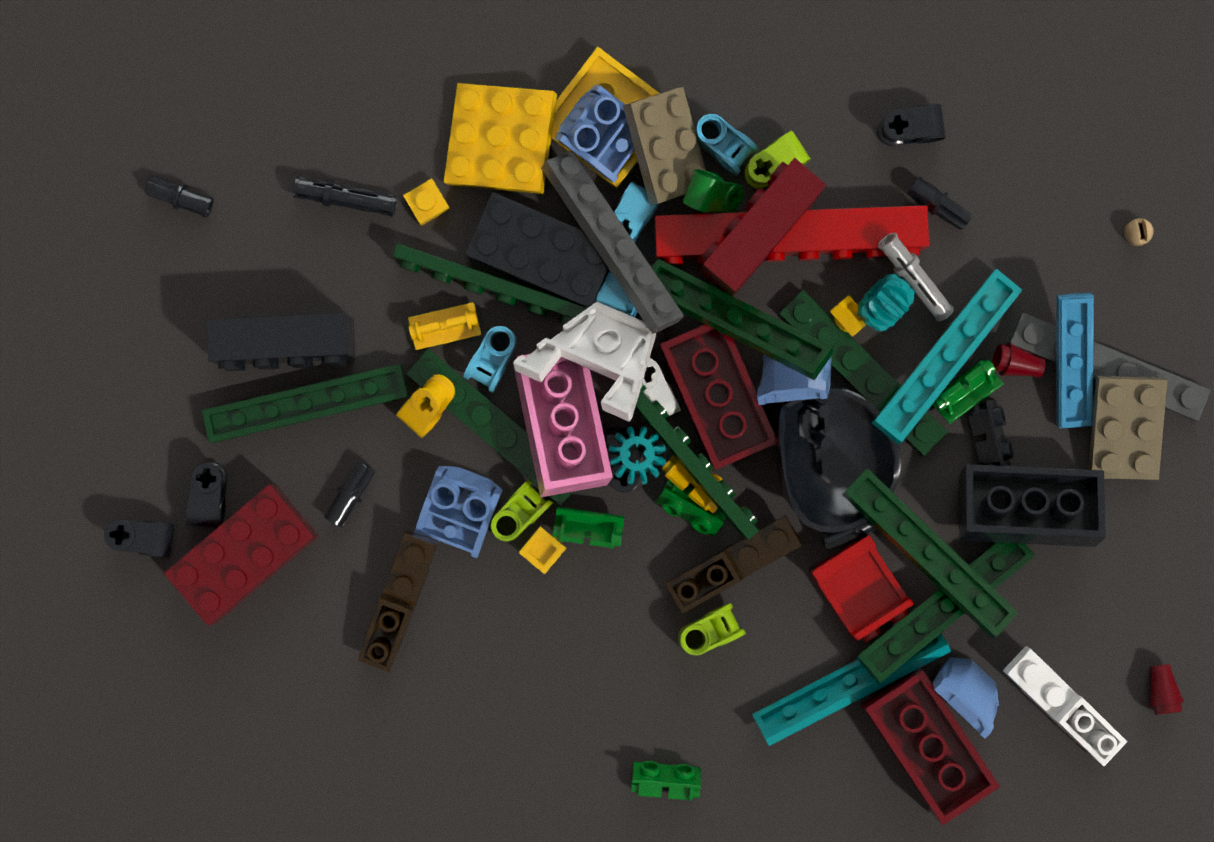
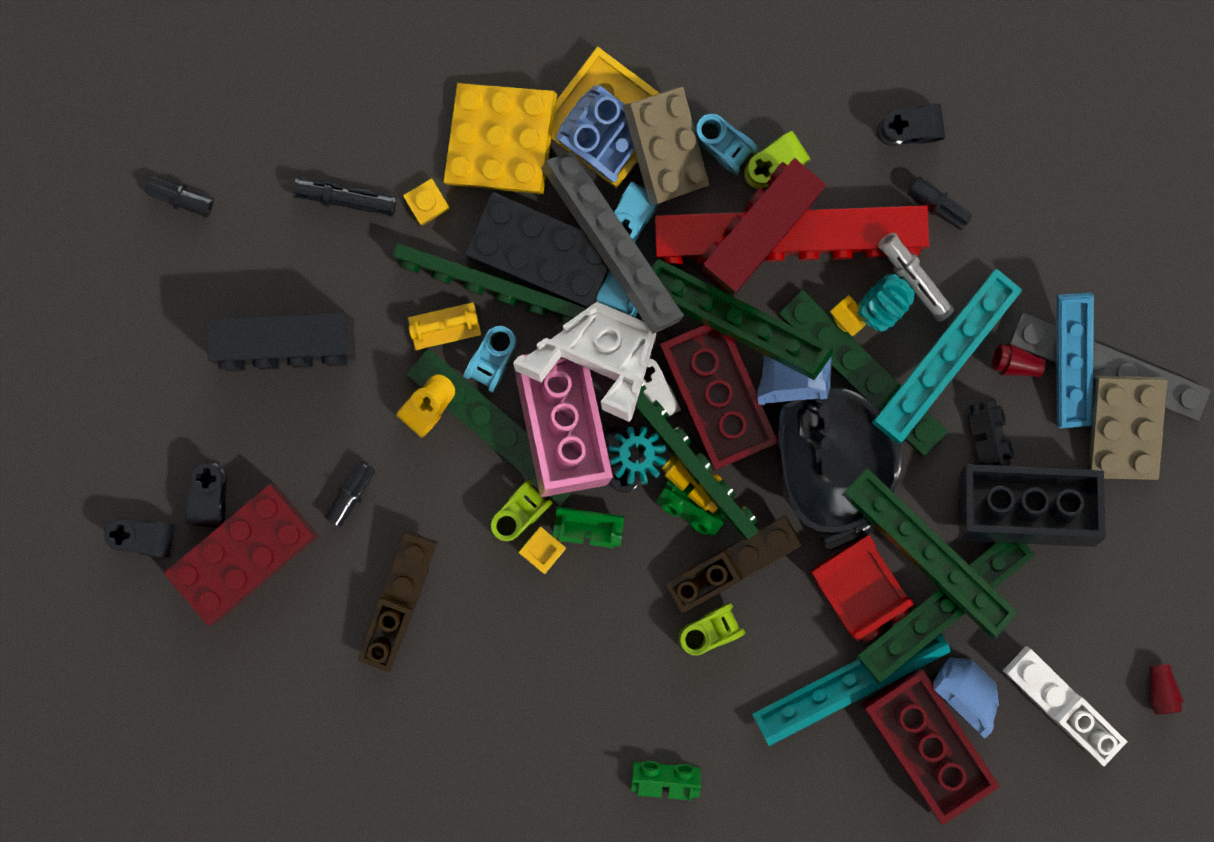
dark green plate [201,364,409,444] -> none
medium blue slope [414,466,502,558] -> none
green piece [683,169,744,213] -> none
green hinge [932,360,1004,424] -> none
tan hinge [1124,218,1154,246] -> none

